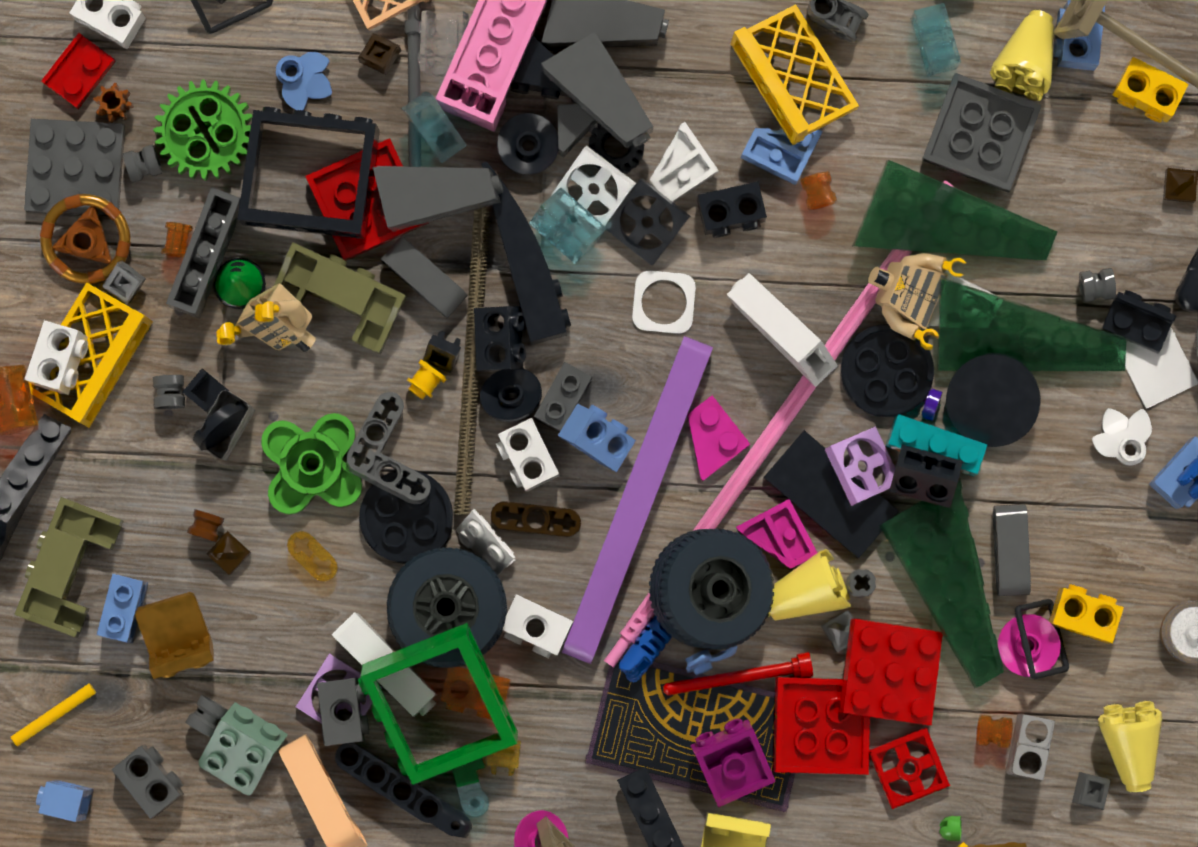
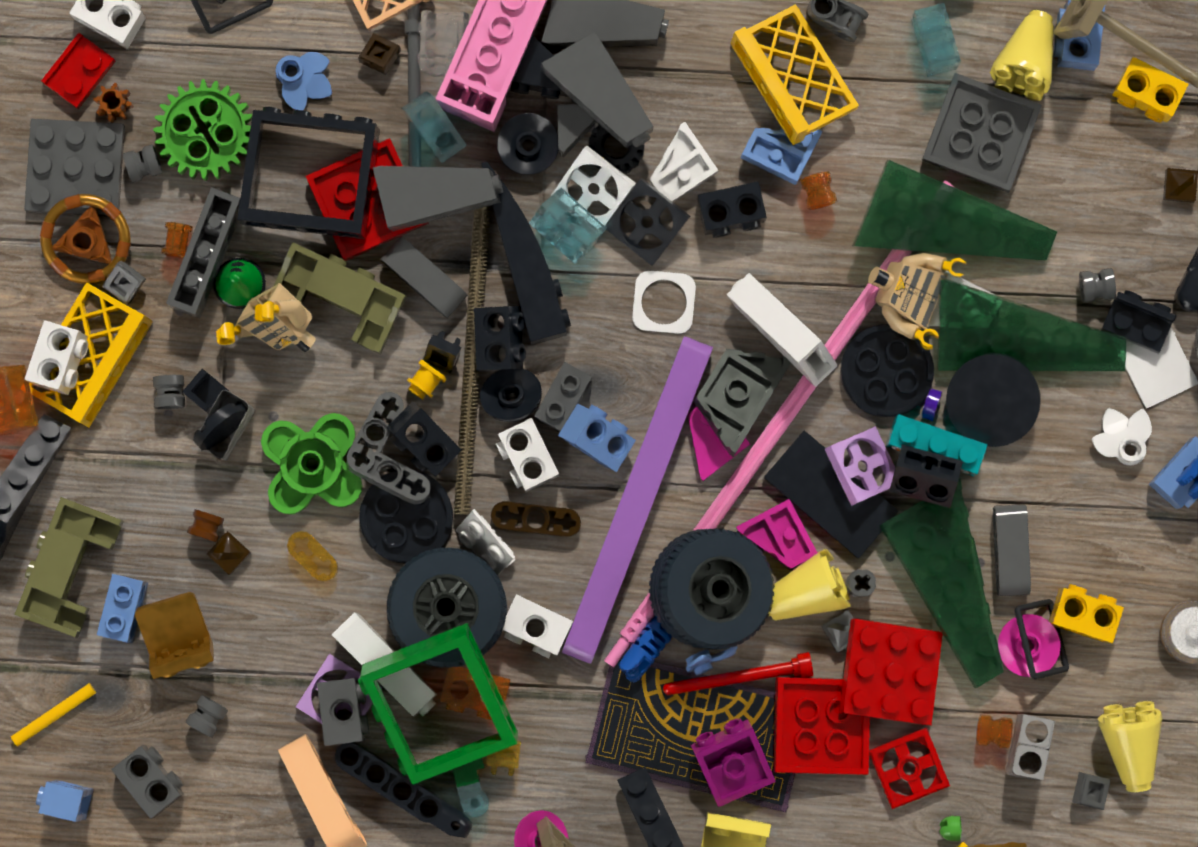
sand green bracket [198,702,288,795] -> none
none -> black brick [386,401,462,477]
none -> pearl dark grey wing [694,349,791,457]

